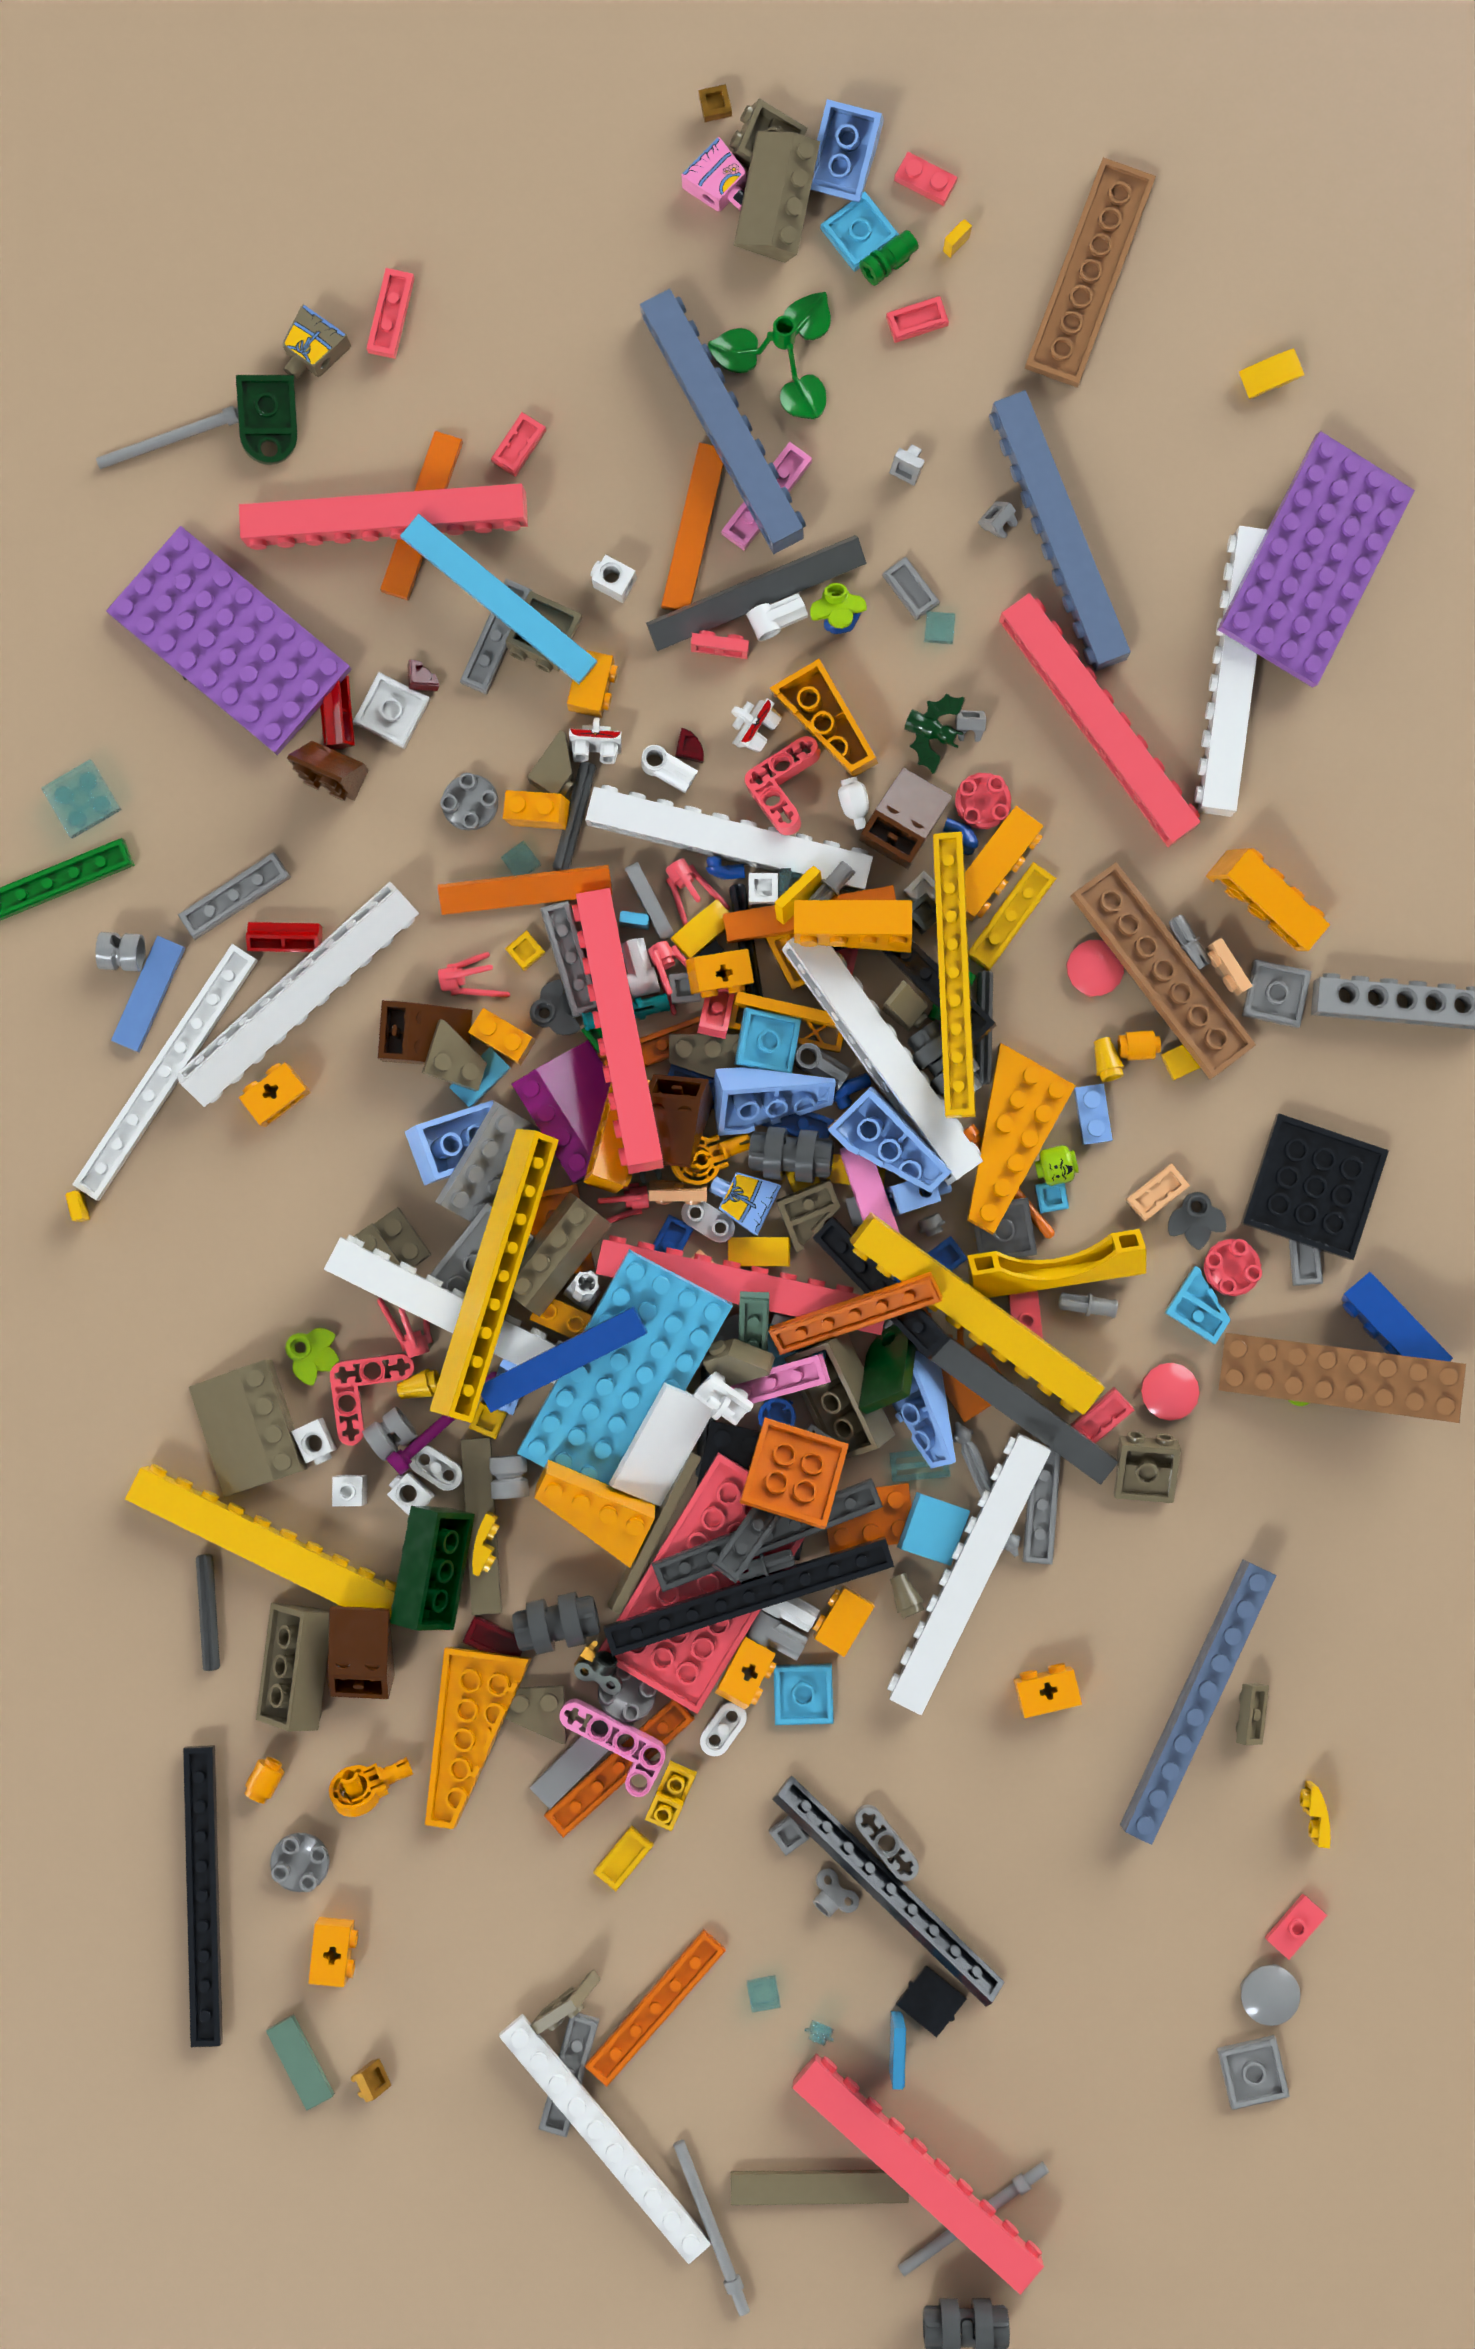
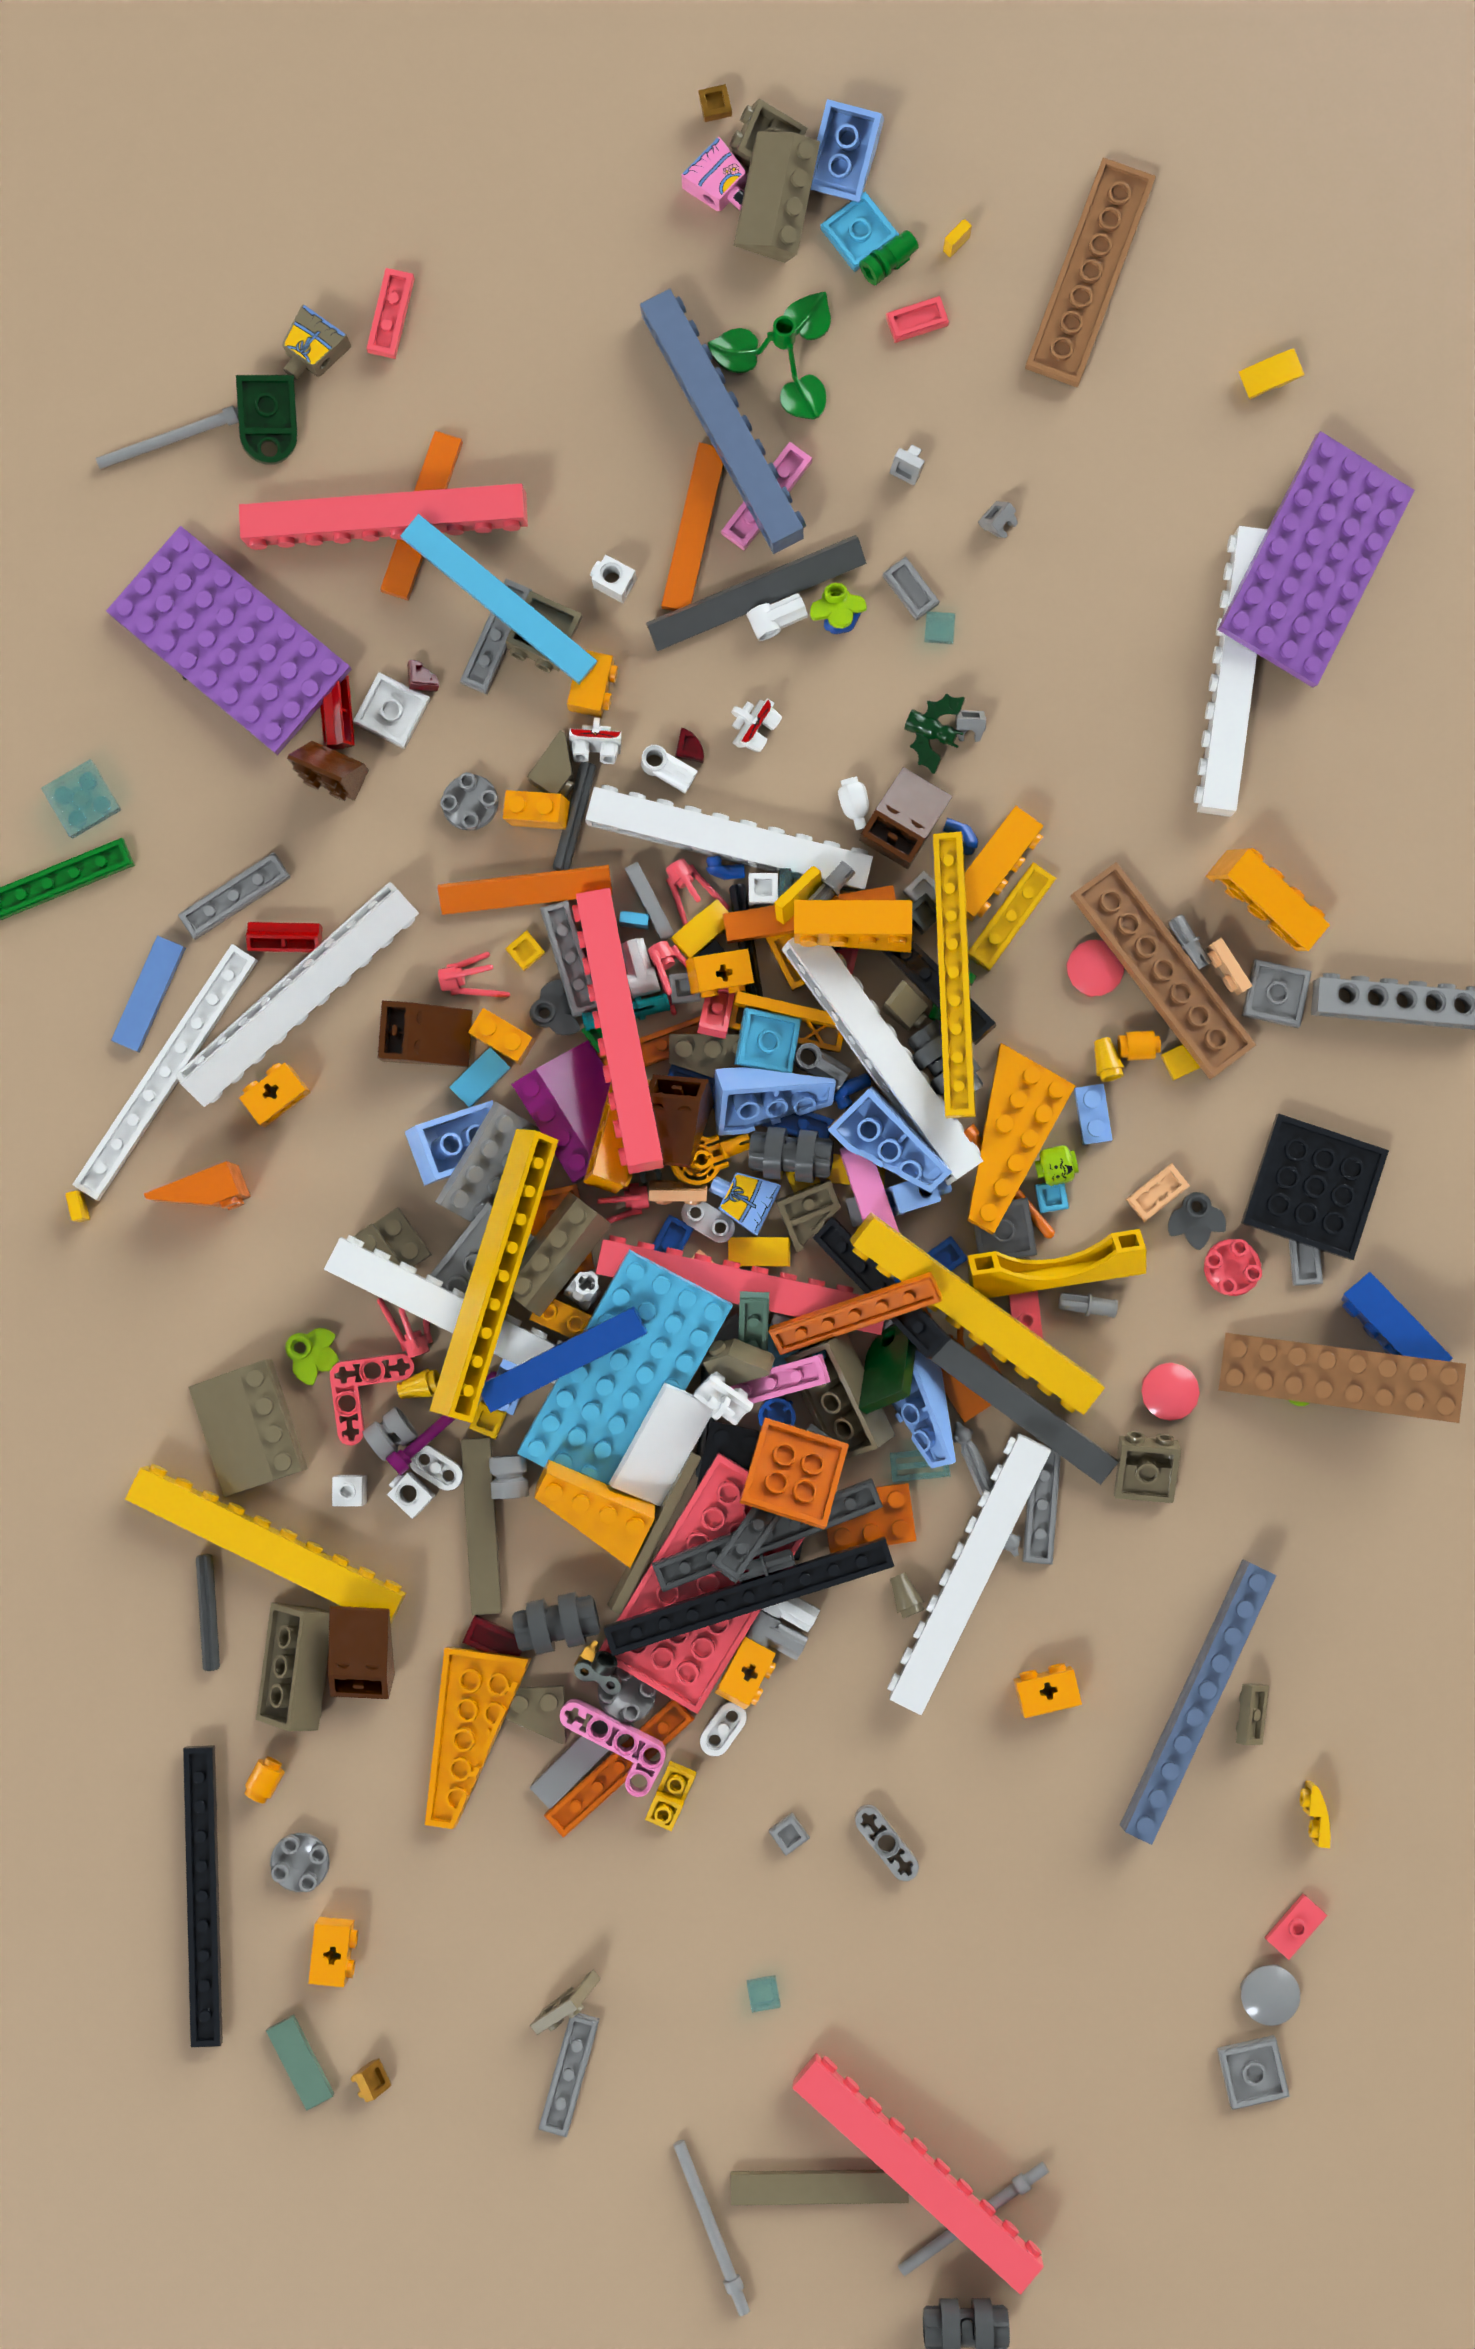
light grey wheel [95,932,146,972] -> none
white brick [291,1418,337,1465] -> none
light orange pin [329,1757,413,1817] -> none
dark green brick [390,1506,475,1631] -> none
dark tan wing [422,1019,487,1092] -> none
yellow slope [472,1511,500,1577] -> none
coral plate [491,412,546,477] -> none
white plate [499,2014,711,2264] -> none
clear light blue tile [501,840,541,876] -> none
orange tile [585,1929,726,2087] -> none
yellow tile [593,1825,653,1892] -> none
coral plate [691,630,749,659] -> none
coral beam [745,736,820,835] -> none
light orange wedge [770,659,878,777] -> none
black plate [772,1776,1005,2007] -> none
medium azure tile [773,1663,834,1725] -> none
clear light blue plate [804,2020,834,2046] -> none
light orange brick [812,1585,875,1657] -> none
light grey piece [813,1869,859,1917] -> none
dark azure tile [889,2011,906,2090] -> none
coral plate [894,152,958,206] -> none
black piece [896,1965,967,2038] -> none
medium azure tile [897,1492,970,1566] -> none
light grey plate [918,1213,945,1237] -> none
coral dish [955,772,1011,829] -> none
dark grey axle [976,971,993,1085] -> none
sand blue brick [989,390,1131,672] -> none
coral brick [999,593,1200,848] -> none
coral plate [1070,1387,1134,1444] -> none
medium azure wing [1164,1266,1231,1344] -> none
none -> orange slope [144,1161,251,1210]

